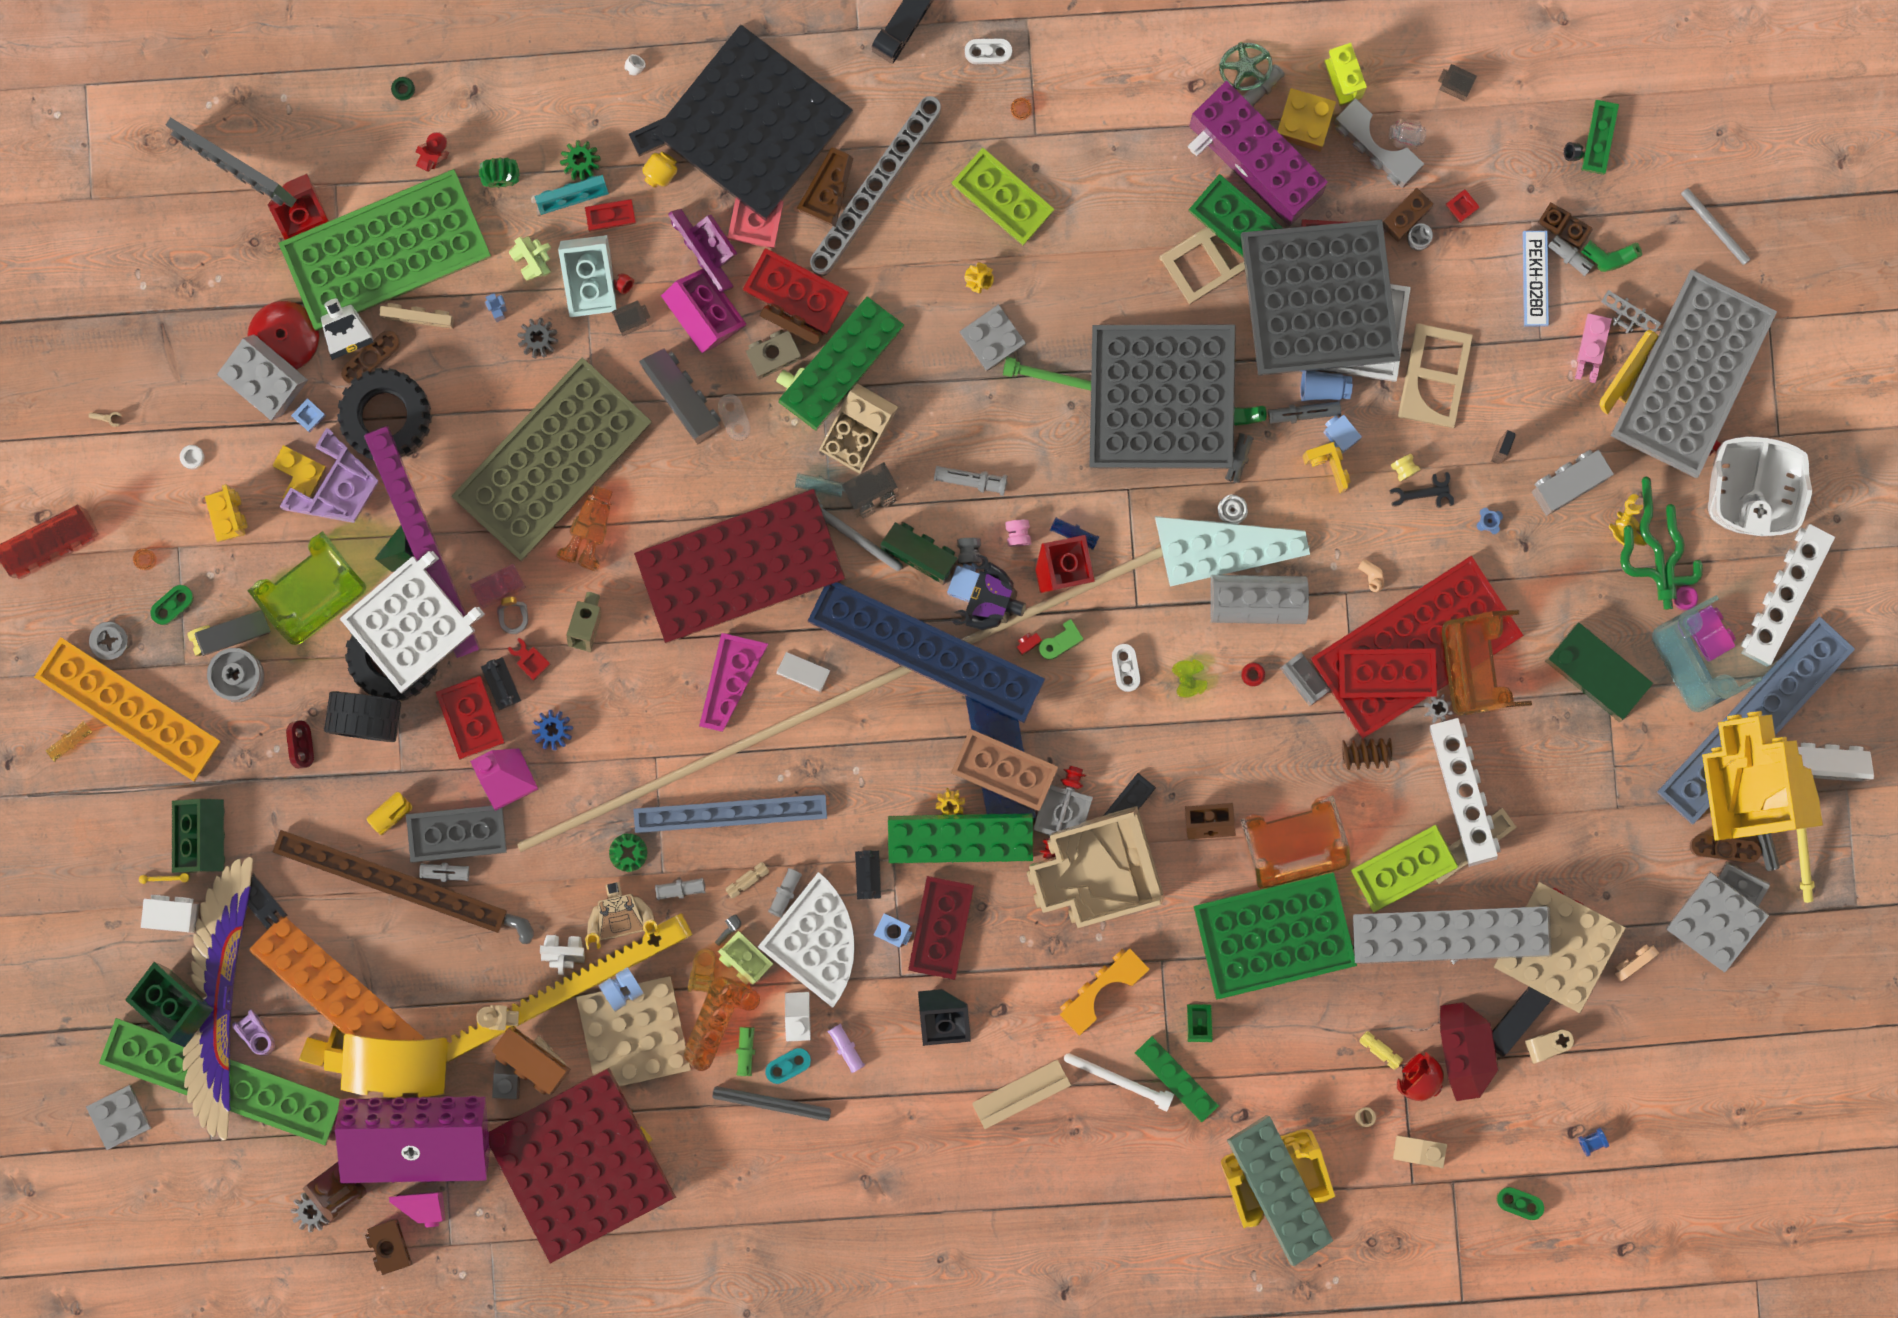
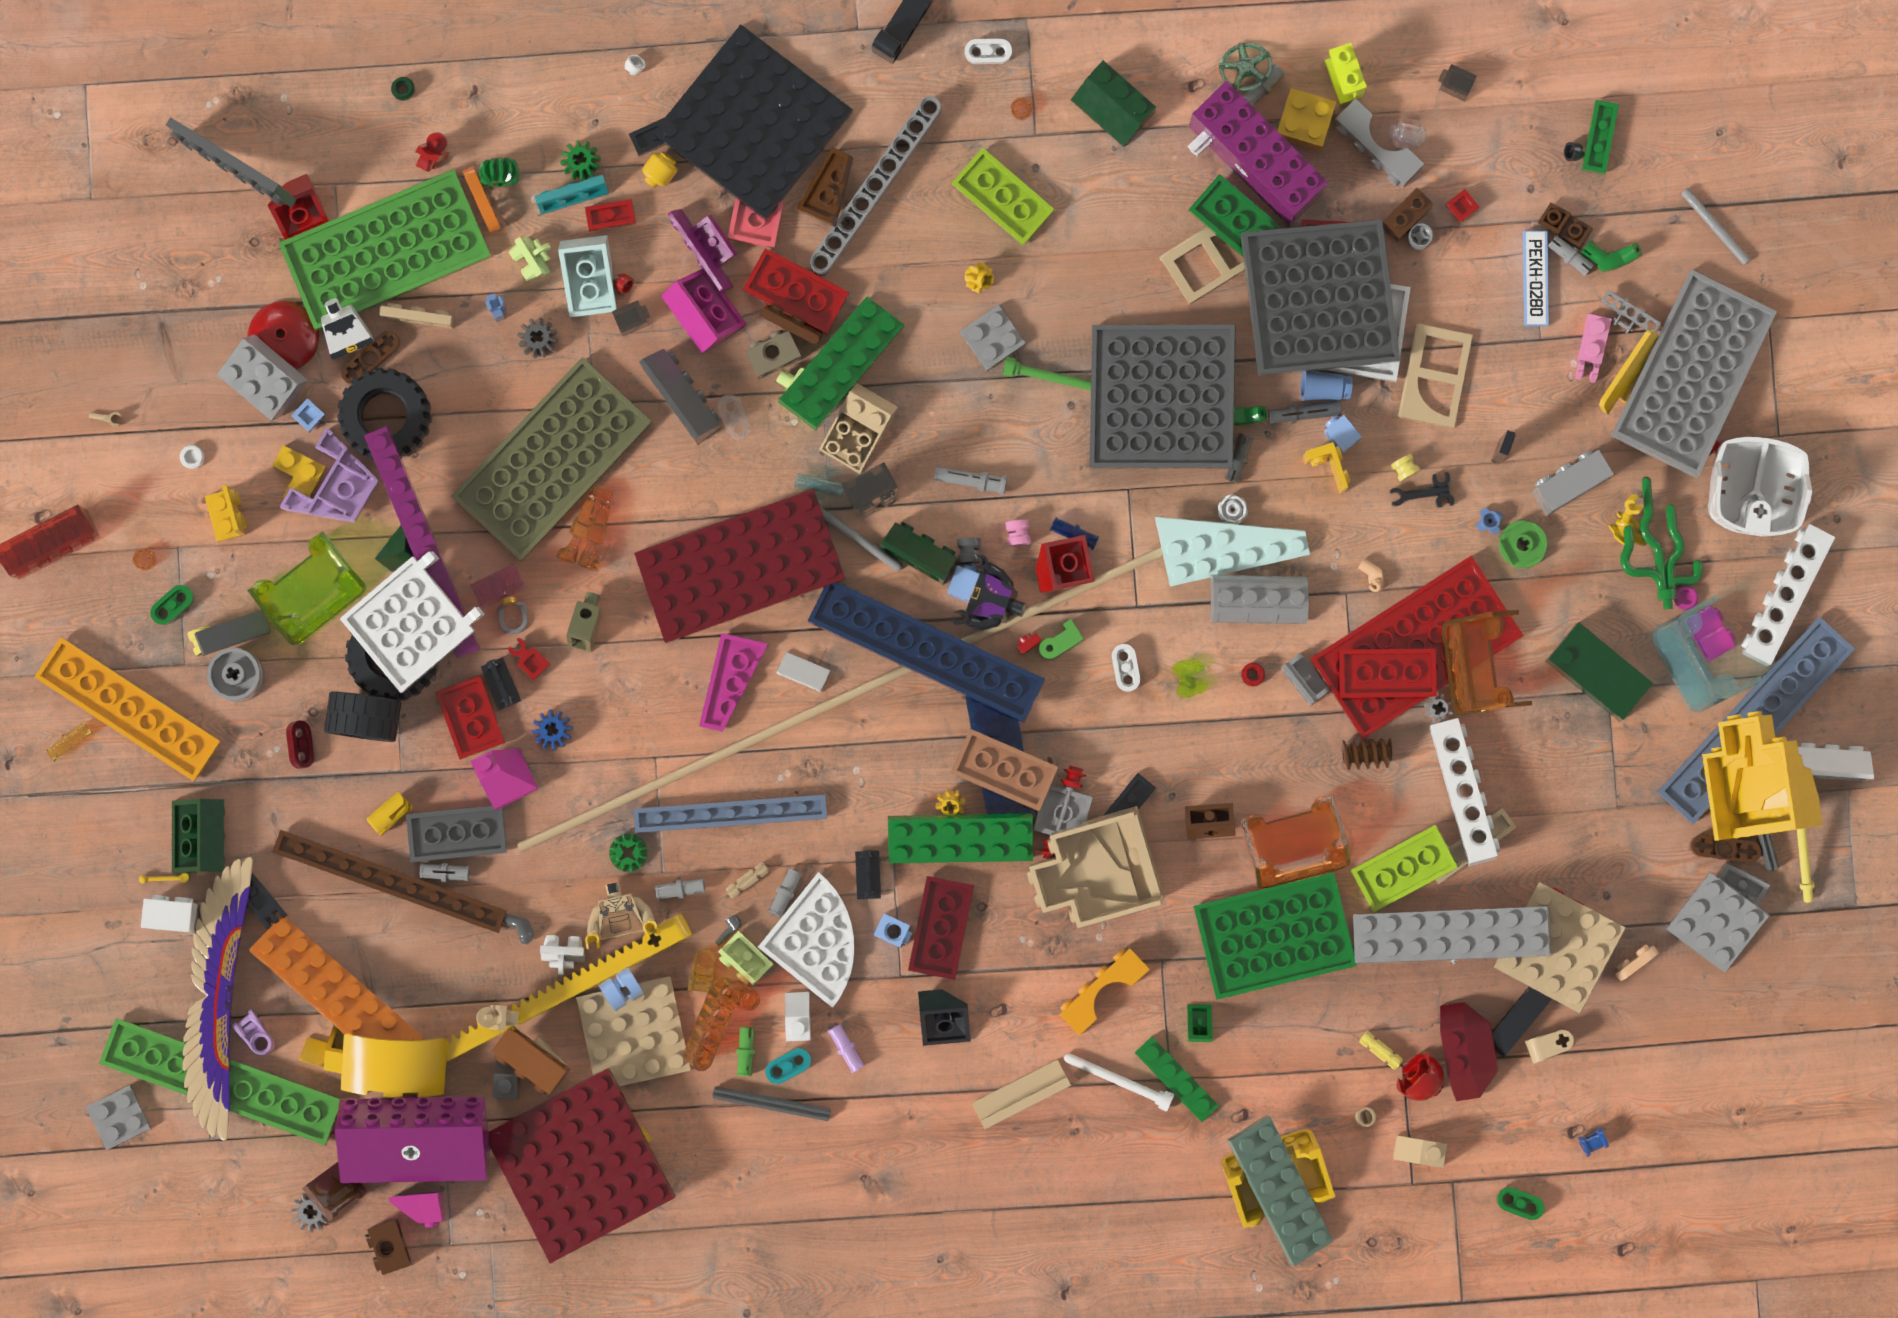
light grey gear [89,622,128,660] -> none
dark green brick [125,962,214,1047] -> none
none -> orange beam [462,166,501,233]
none -> dark green slope [1071,60,1156,147]
none -> bright green plate [1499,520,1547,569]

